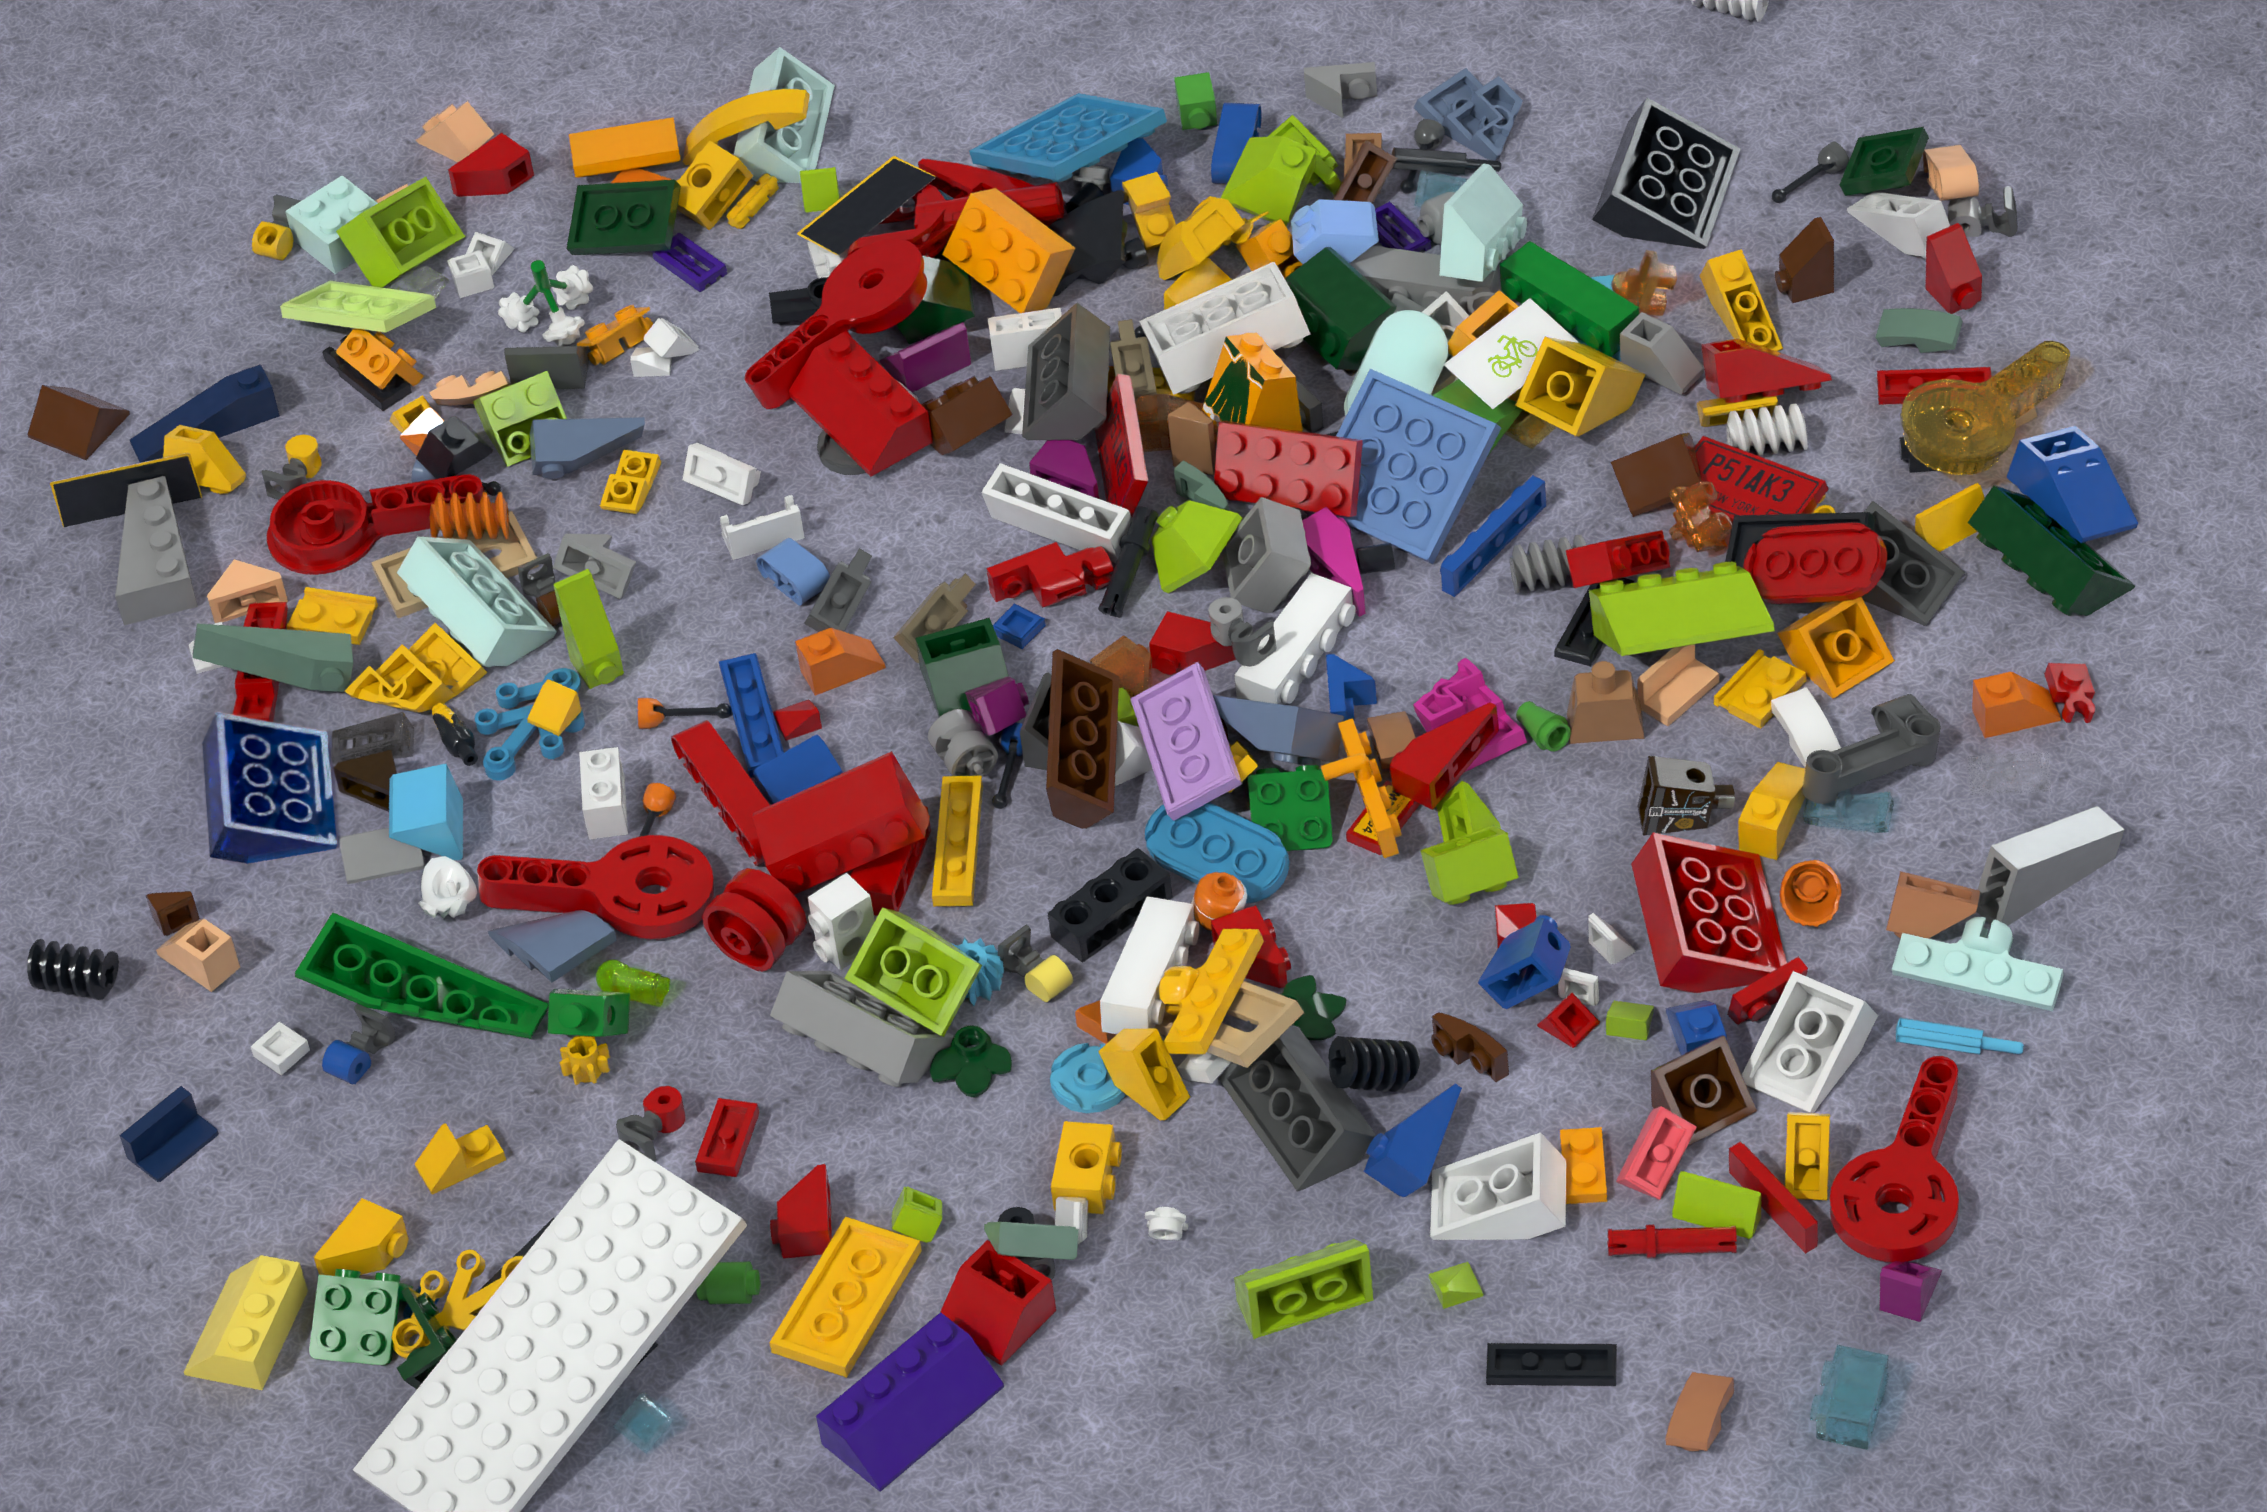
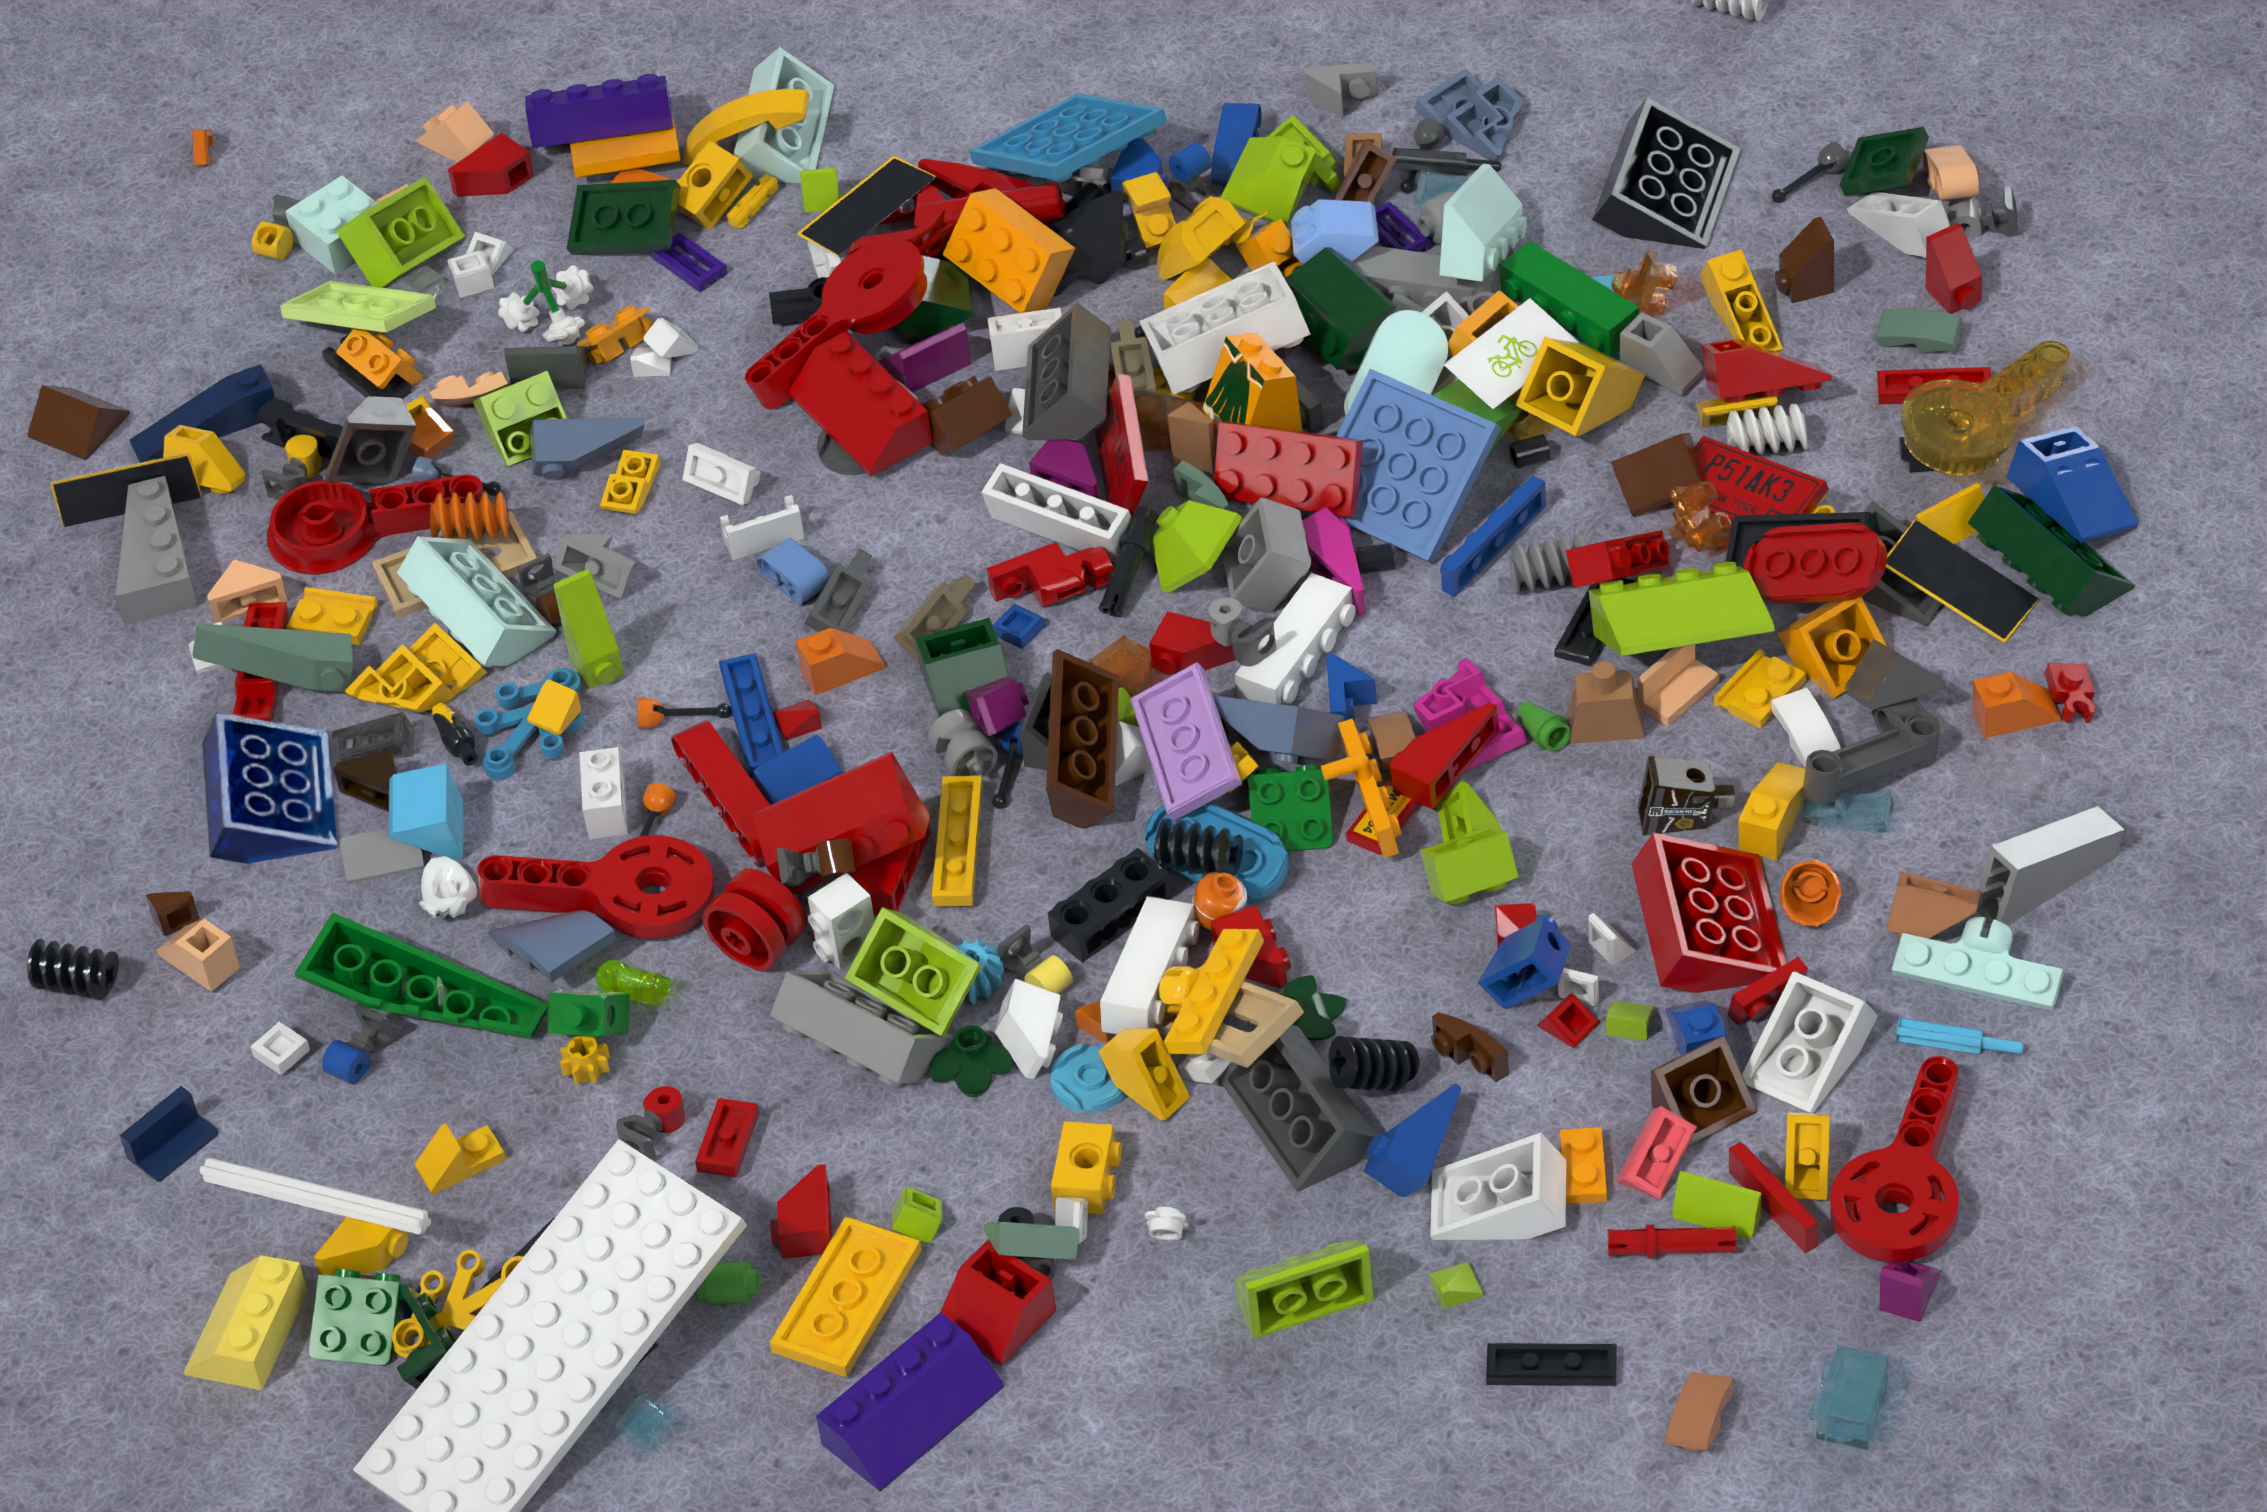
black slope [416,416,493,479] -> none
bright green brick [1174,72,1218,130] -> none
none -> orange tile [192,129,213,165]
none -> white axle [200,1158,431,1235]
none -> black plate [255,398,343,459]
none -> flat silver slope [325,396,417,484]
none -> dark purple slope [525,74,673,148]
none -> leg [776,839,856,887]
none -> white slope [995,979,1063,1079]
none -> black piece [1154,818,1243,876]
none -> leg [1167,142,1217,213]
none -> black hinge [1509,434,1550,469]
none -> dark grey slope [1845,639,1946,710]
none -> black sticker [1886,520,2038,643]

